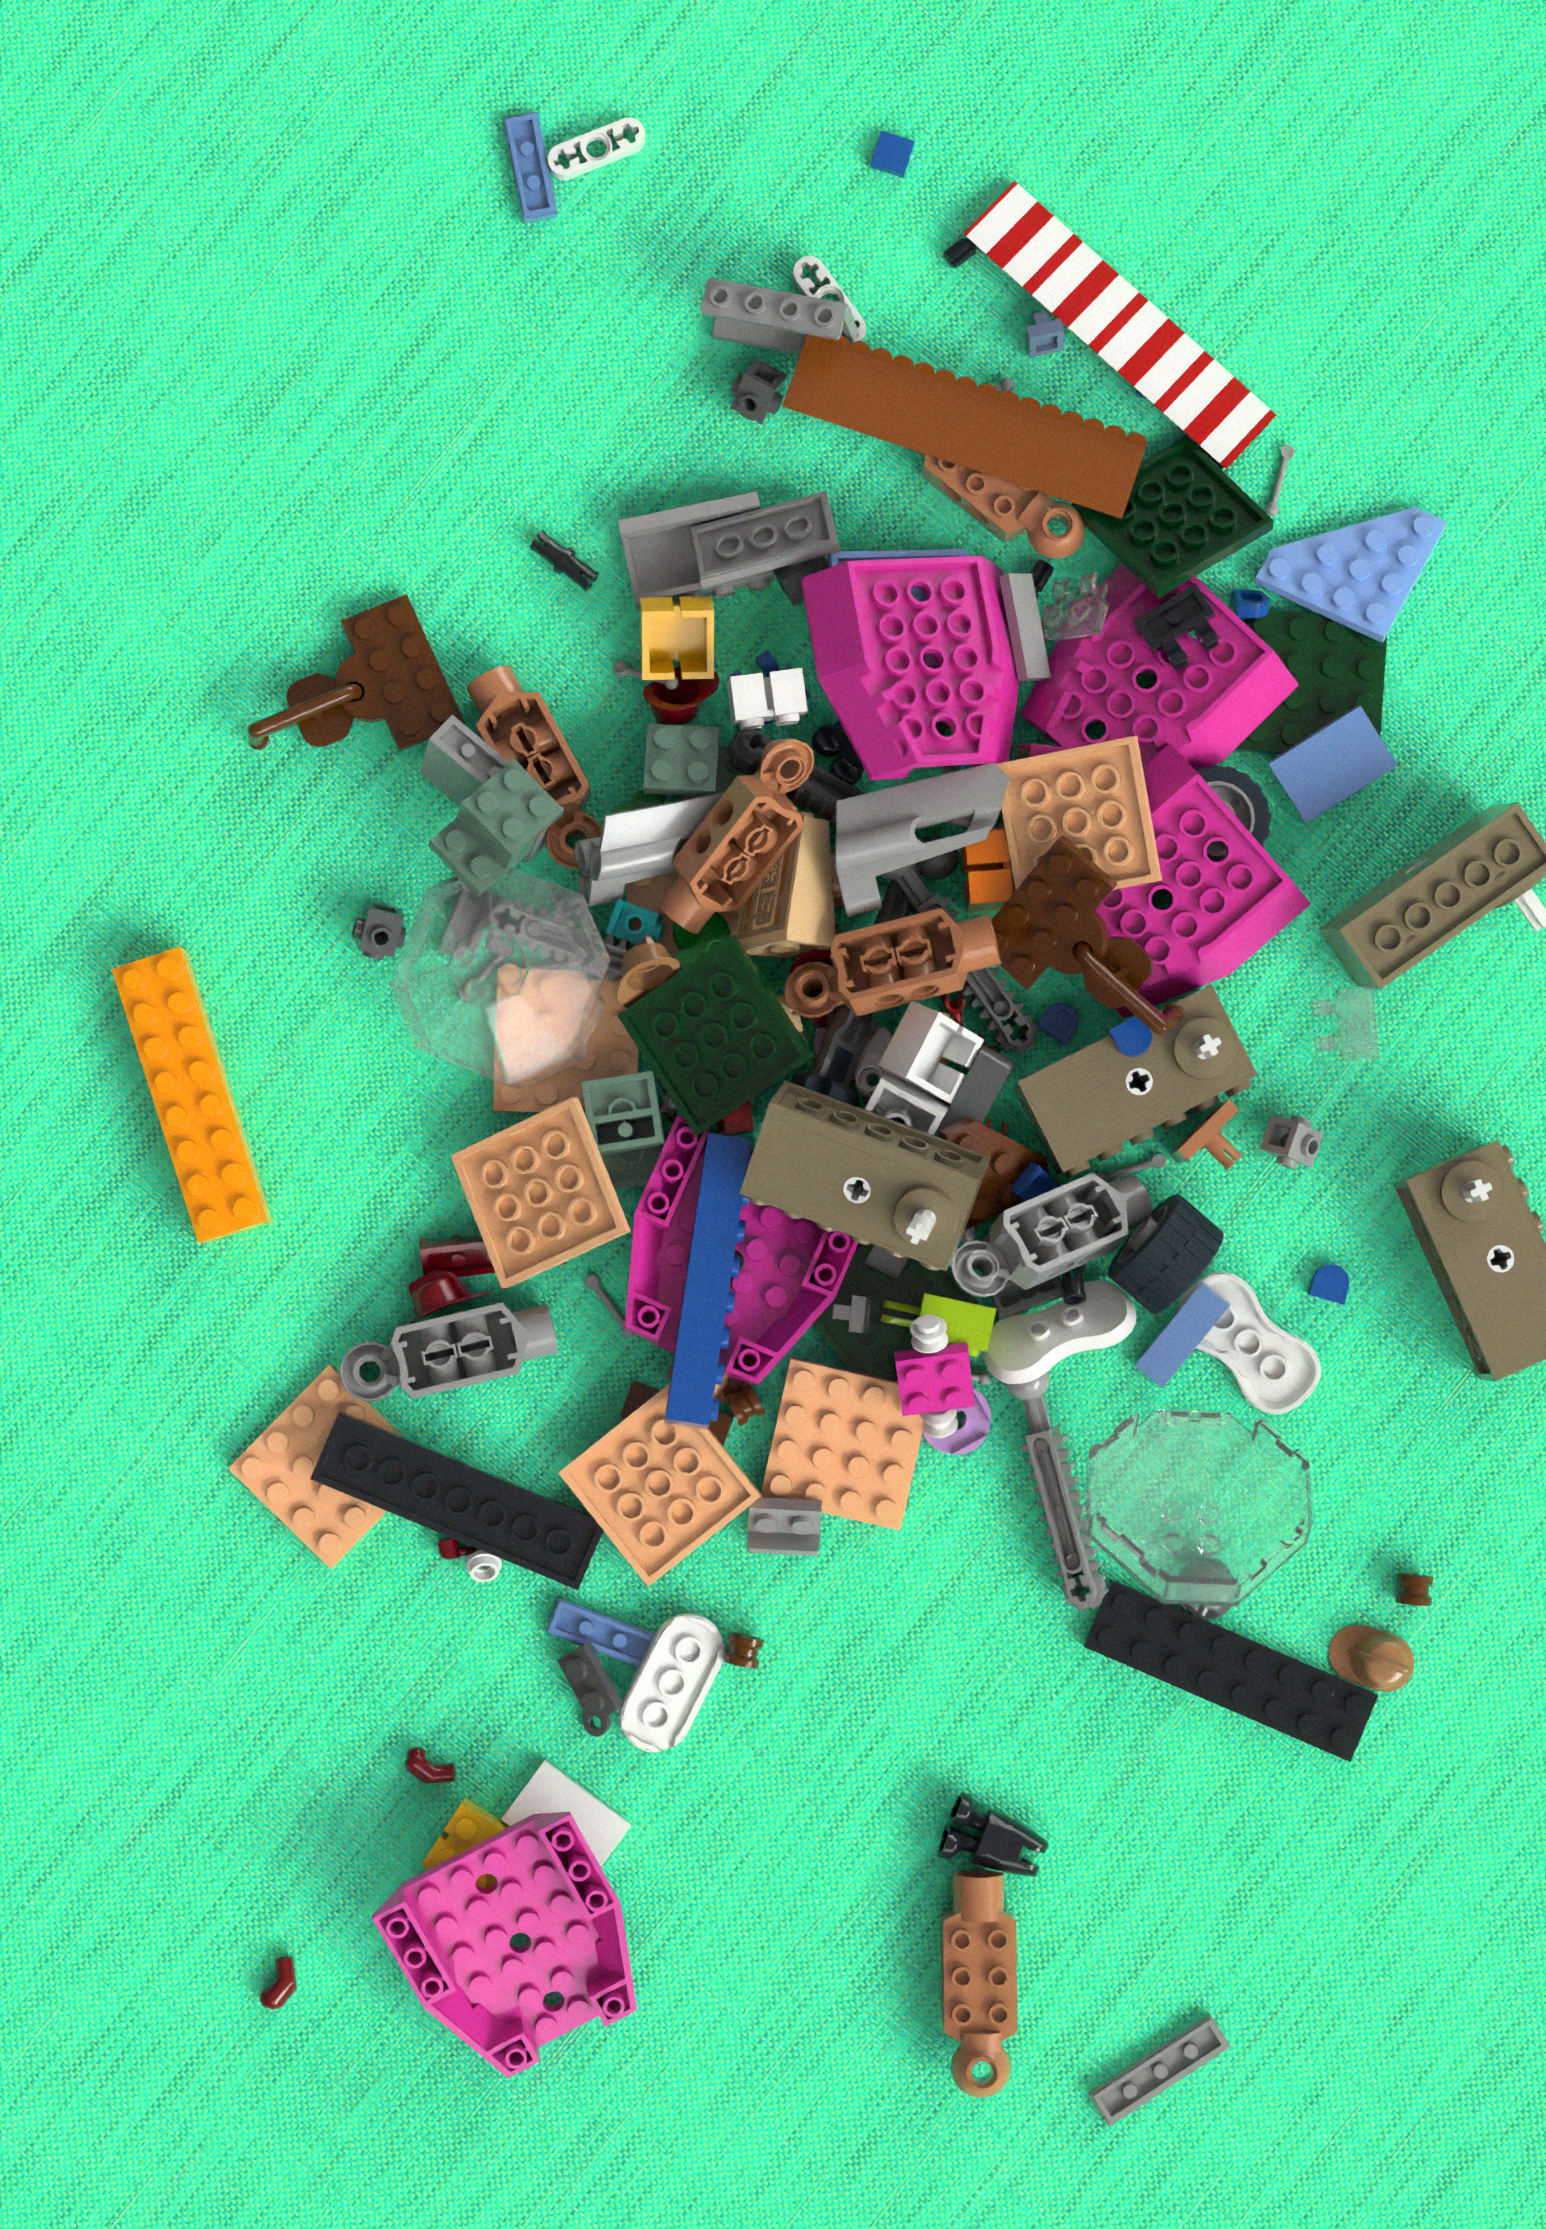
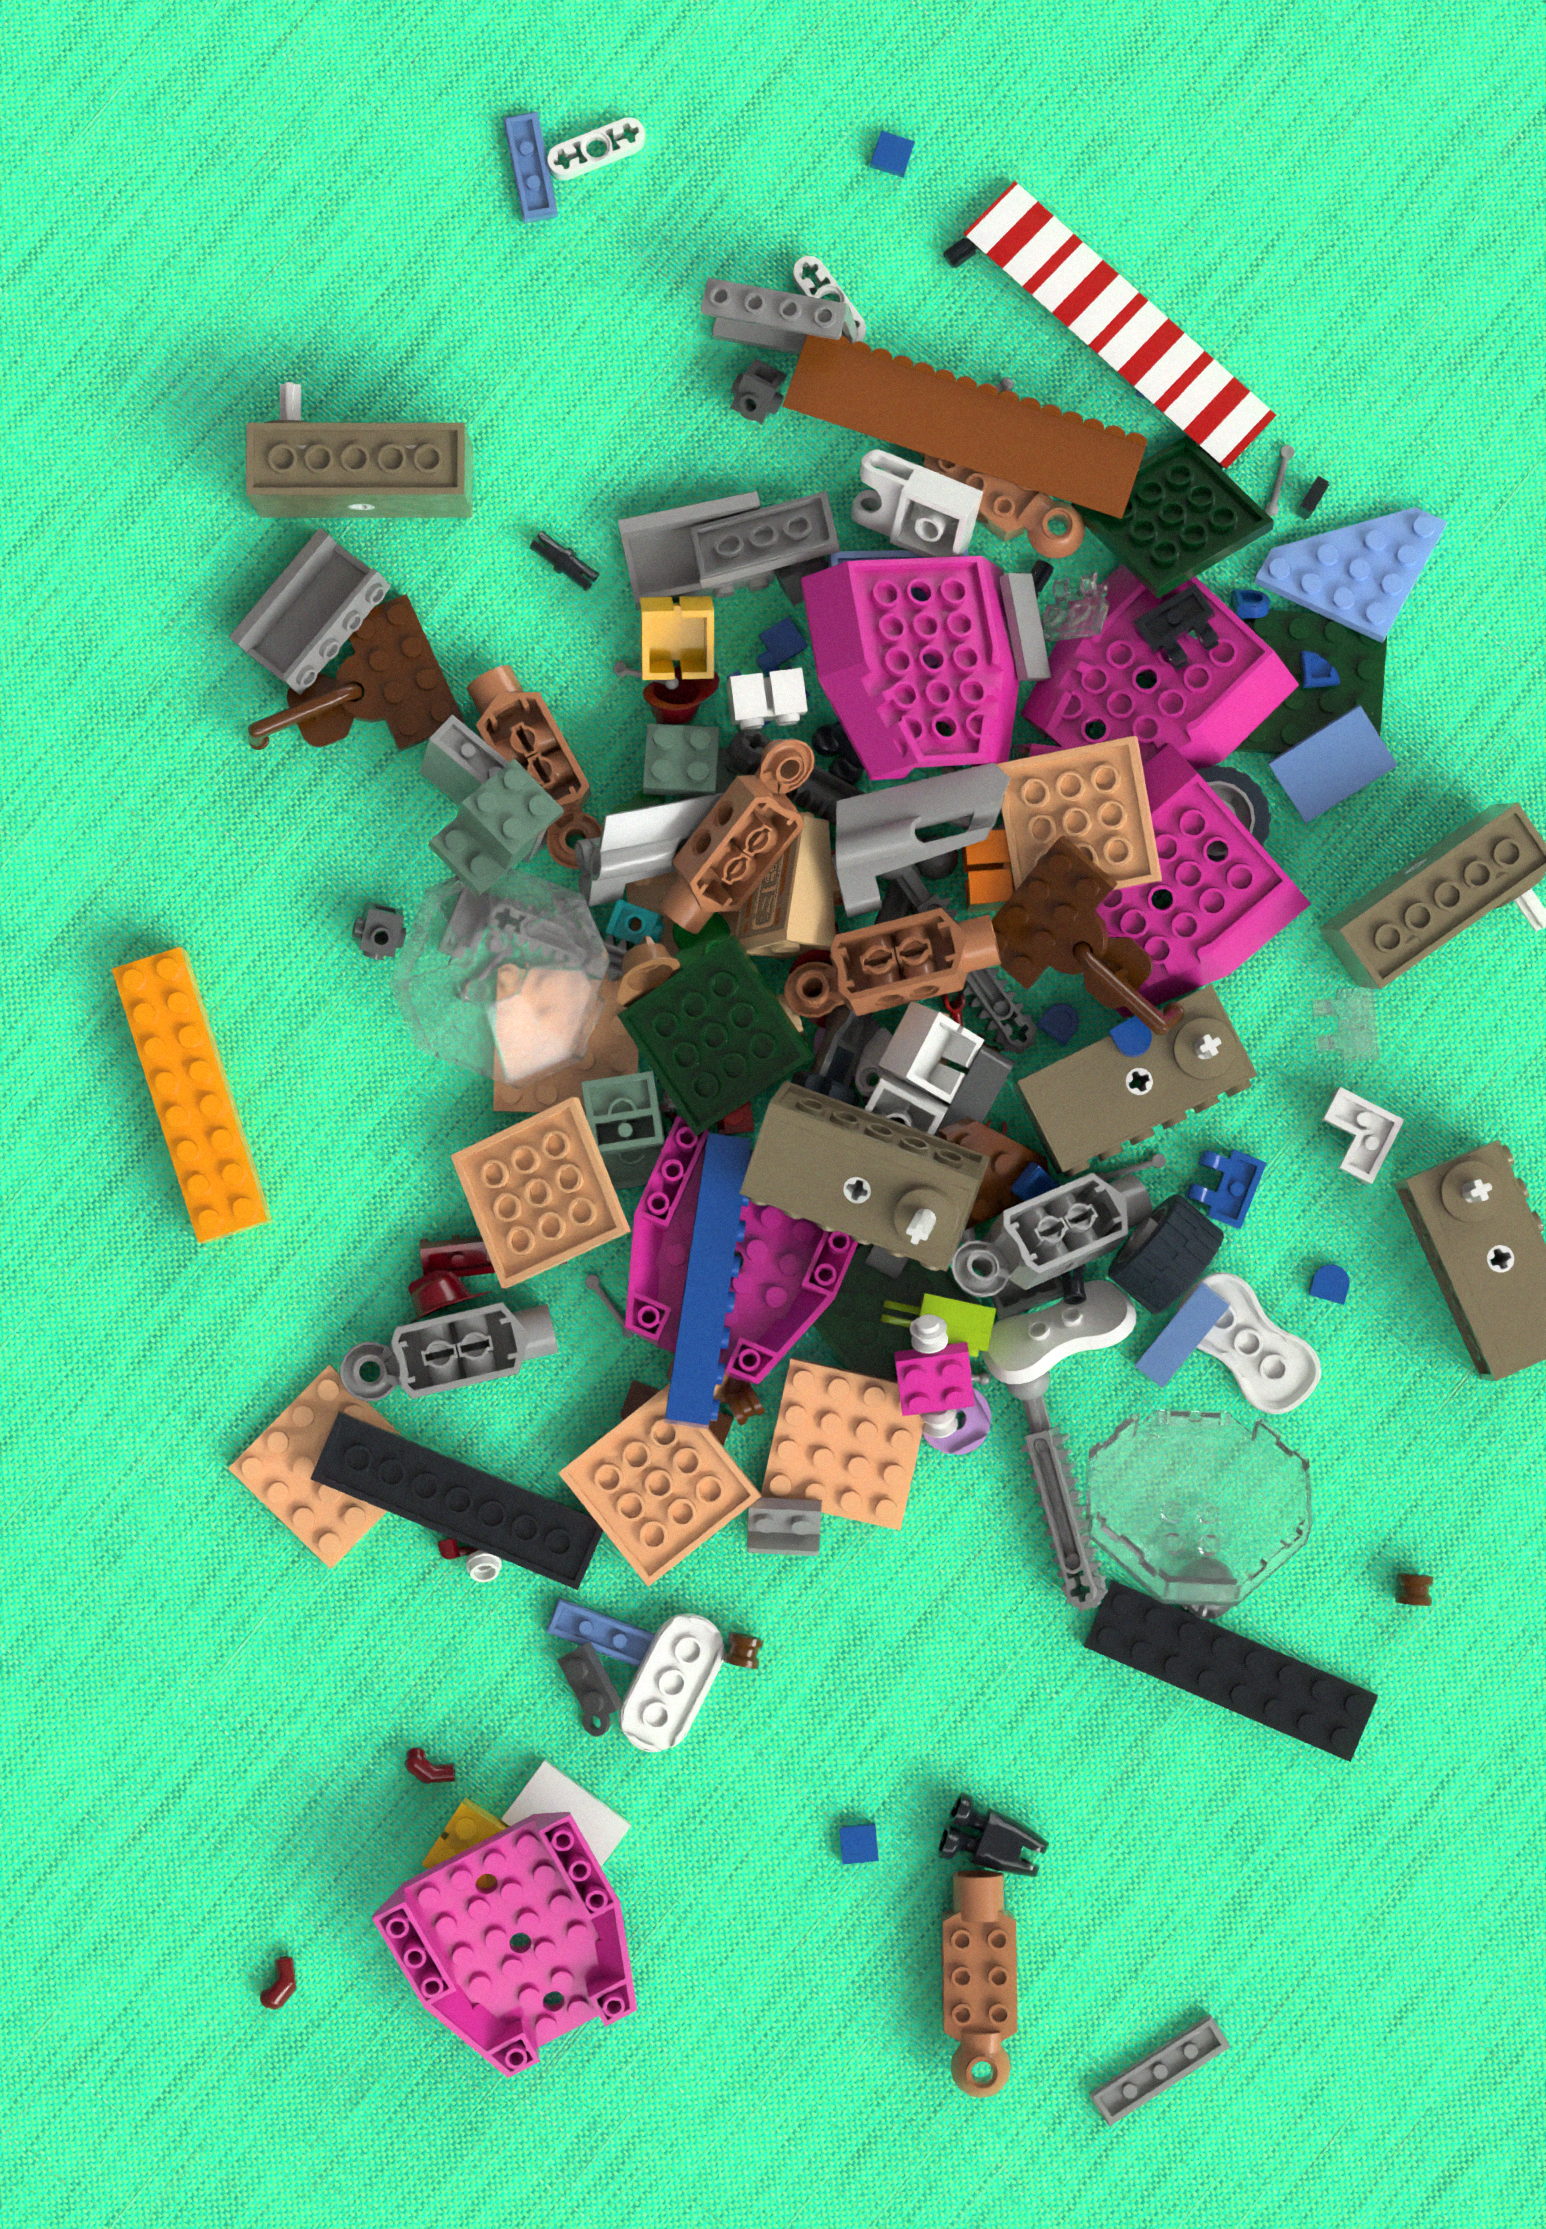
light grey tile [832,1295,872,1334] -> none
sand blue tile [1026,310,1064,358] -> none
nougat tile [1169,1100,1243,1171] -> none
light grey brick [1260,1115,1323,1170] -> none
medium nougat piece [1329,1625,1414,1692] -> none
none -> light grey panel [229,528,391,695]
none -> dark tan piece [246,382,473,518]
none -> blue tile [759,616,808,666]
none -> blue tile [839,1823,879,1864]
none -> white brick [851,450,983,558]
none -> blue plate [1185,1149,1267,1229]
none -> black tile [1295,476,1329,520]
none -> blue tile [1300,651,1340,688]
none -> white panel [1322,1087,1404,1185]

